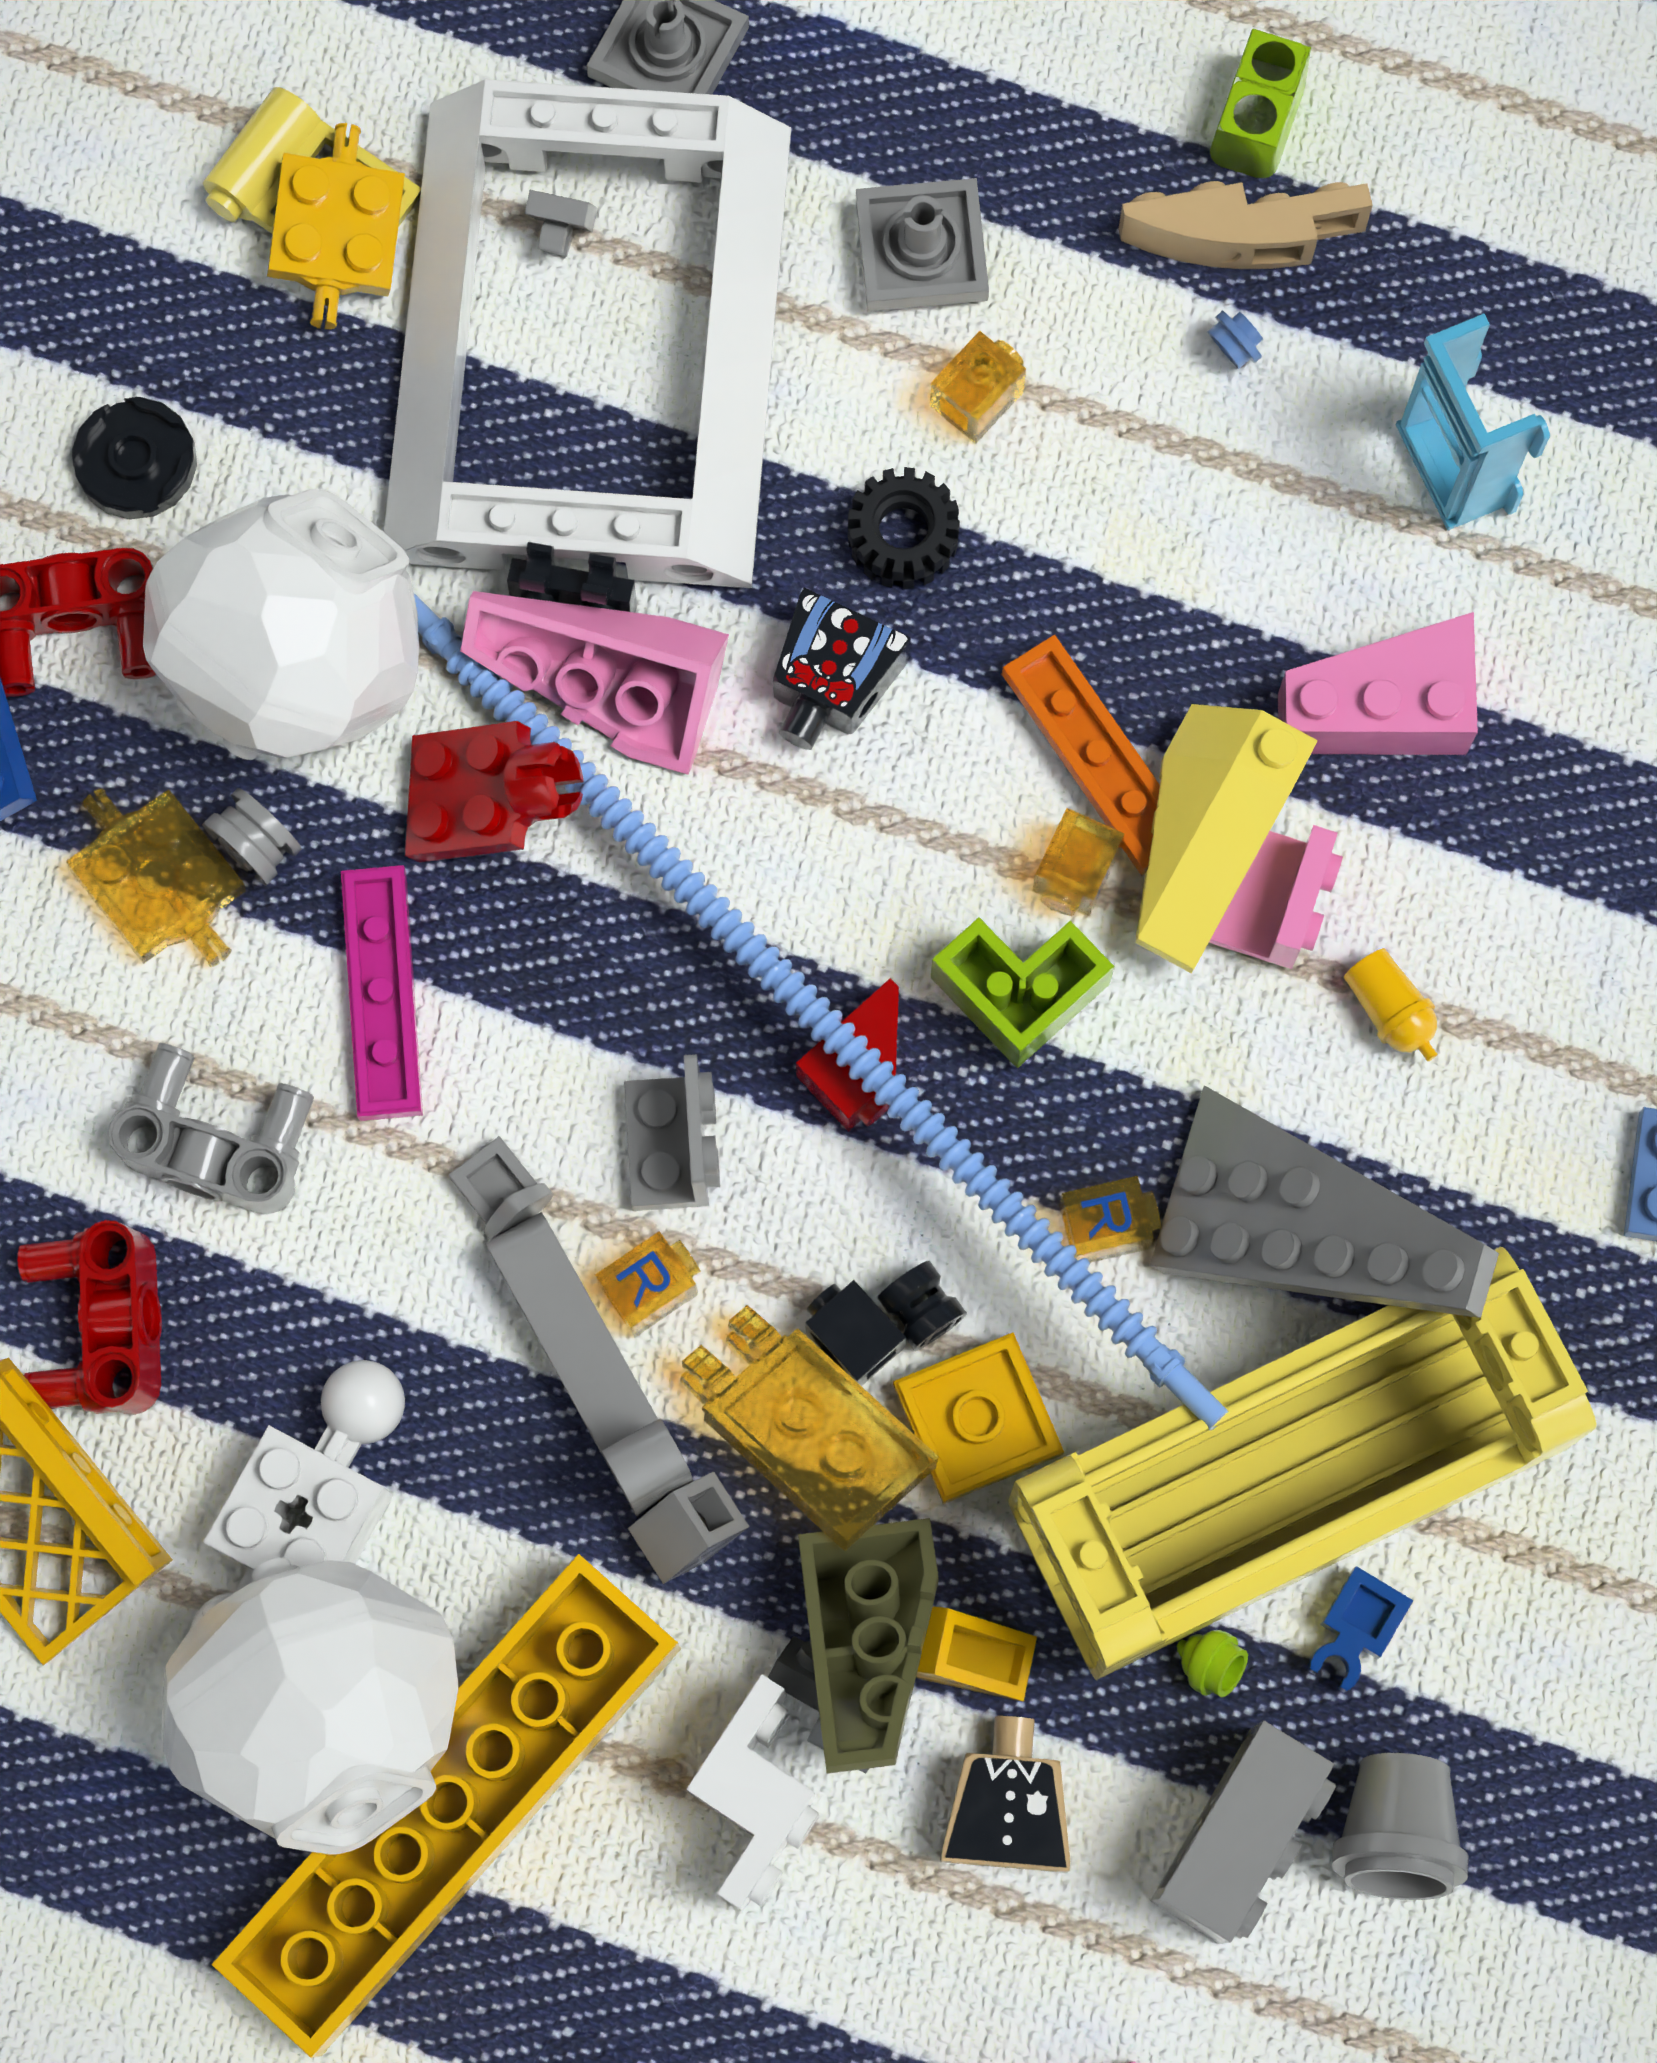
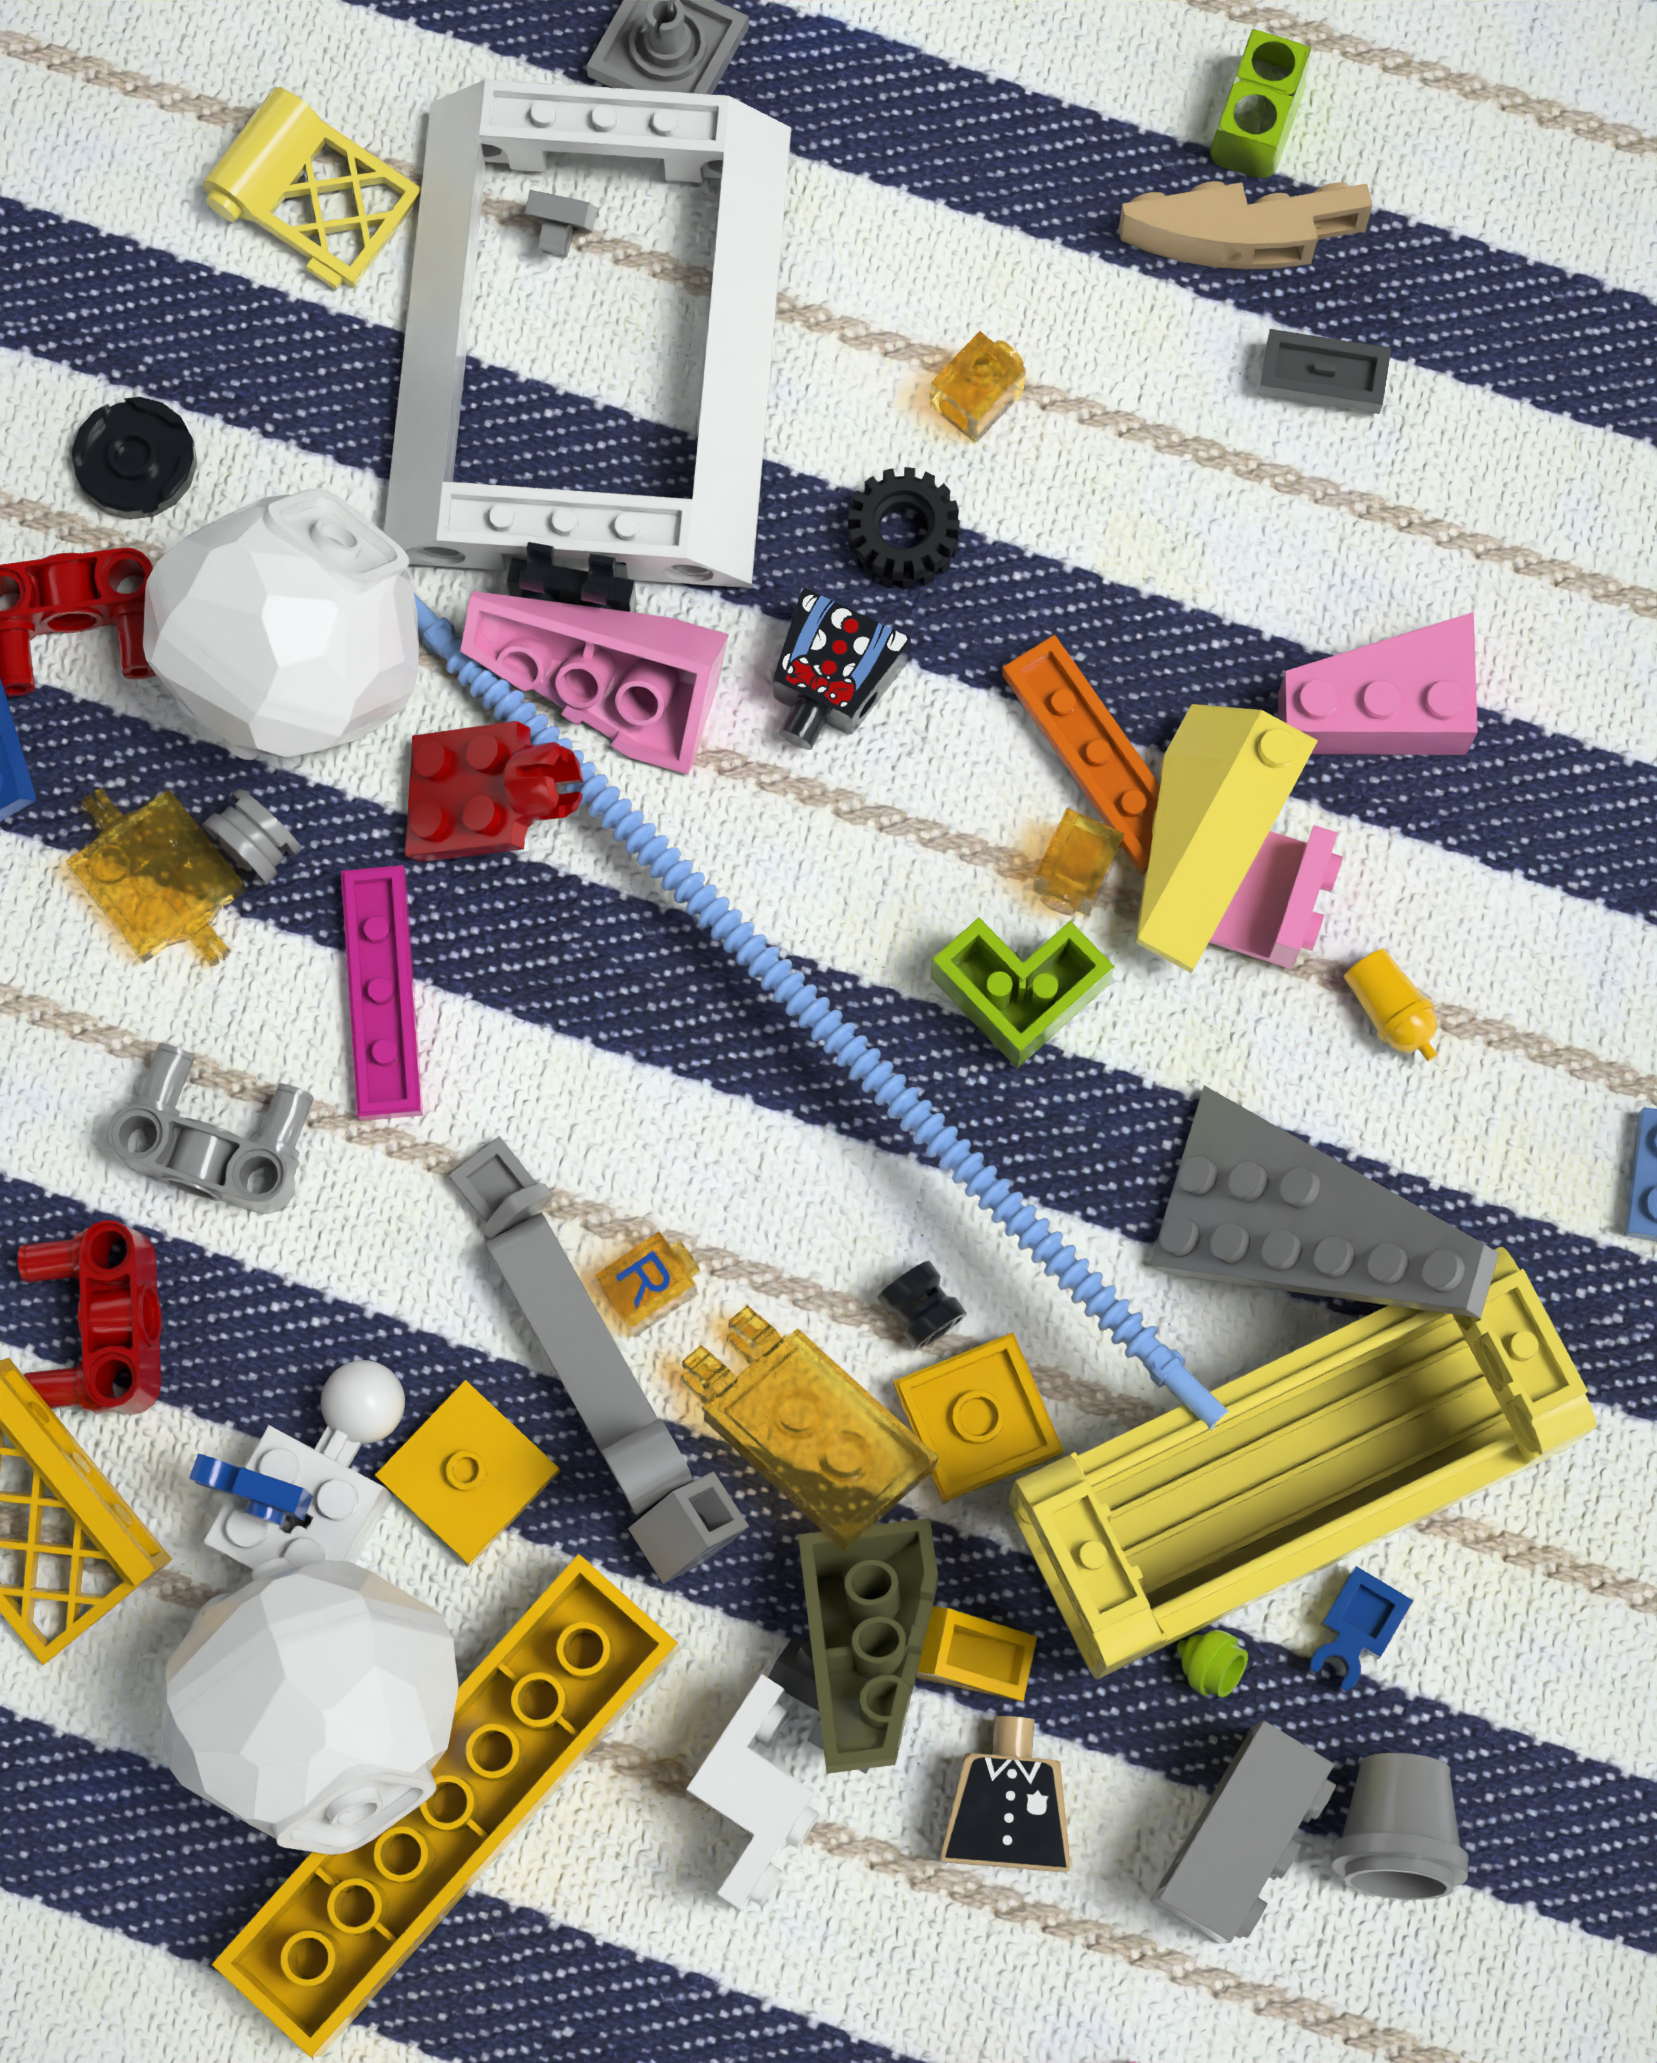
yellow plate [267,123,405,329] -> none
light grey bracket [624,1054,720,1211] -> none
red slope [796,978,899,1132] -> none
black brick [805,1280,906,1390] -> none
light grey plate [856,178,989,312] -> none
clear yellow brick [1059,1176,1161,1263] -> none
medium blue plate [1207,310,1264,369] -> none
medium azure piece [1395,314,1550,531] -> none
none -> blue plate [189,1453,313,1526]
none -> yellow plate [375,1380,561,1567]
none -> dark grey plate [1258,329,1391,414]

